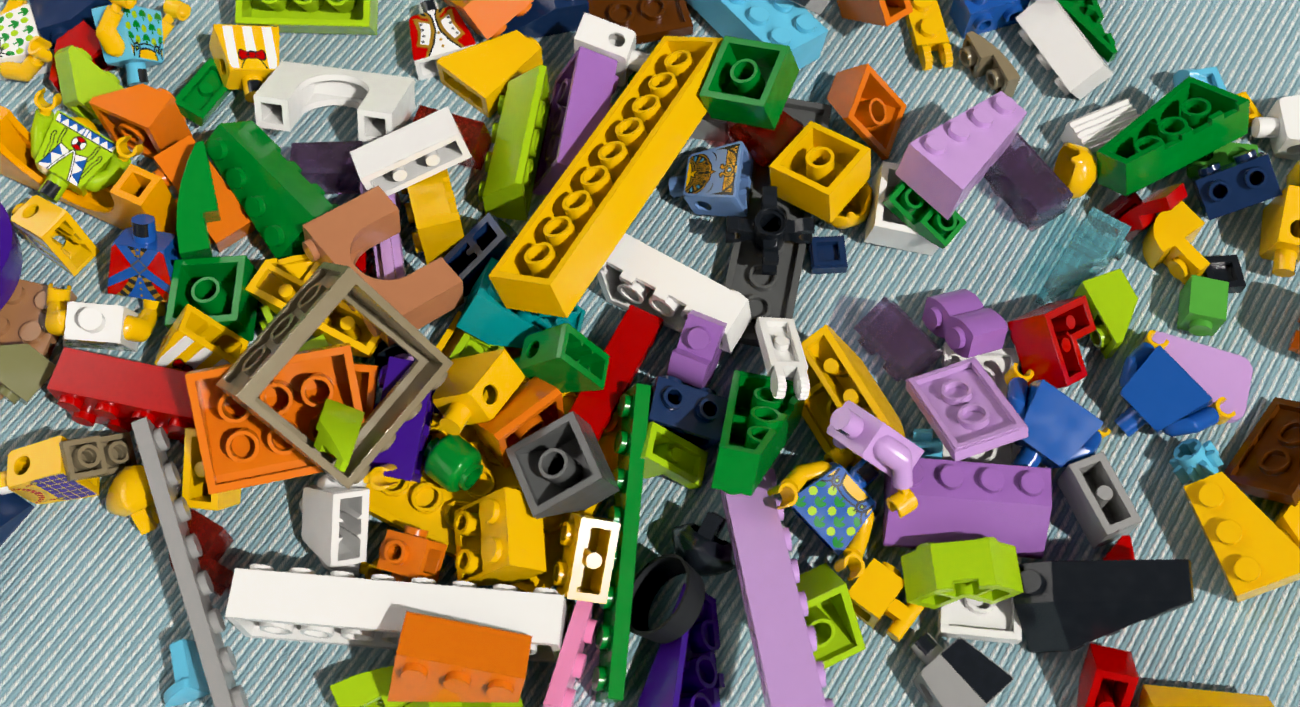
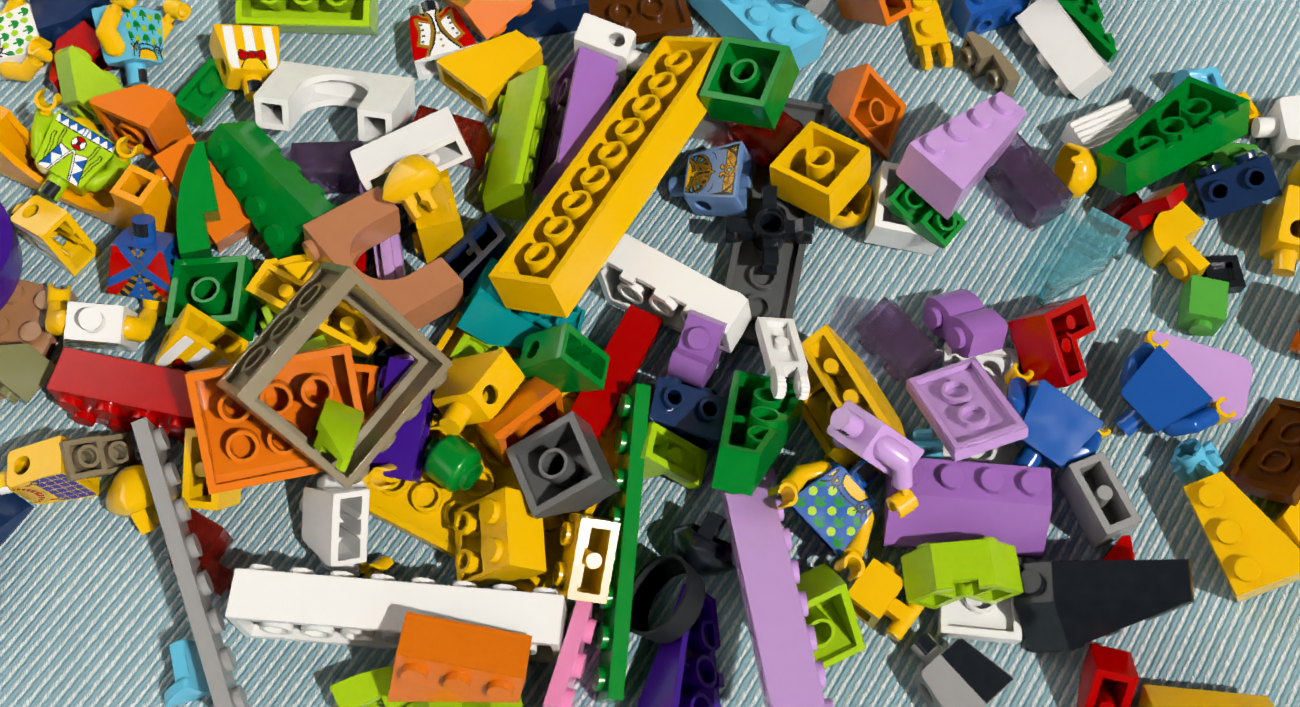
orange brick [376,525,447,584] -> none
dark blue tile [808,236,848,274] -> none
lime slope [1072,268,1138,359] -> none
none -> yellow piece [382,154,441,222]

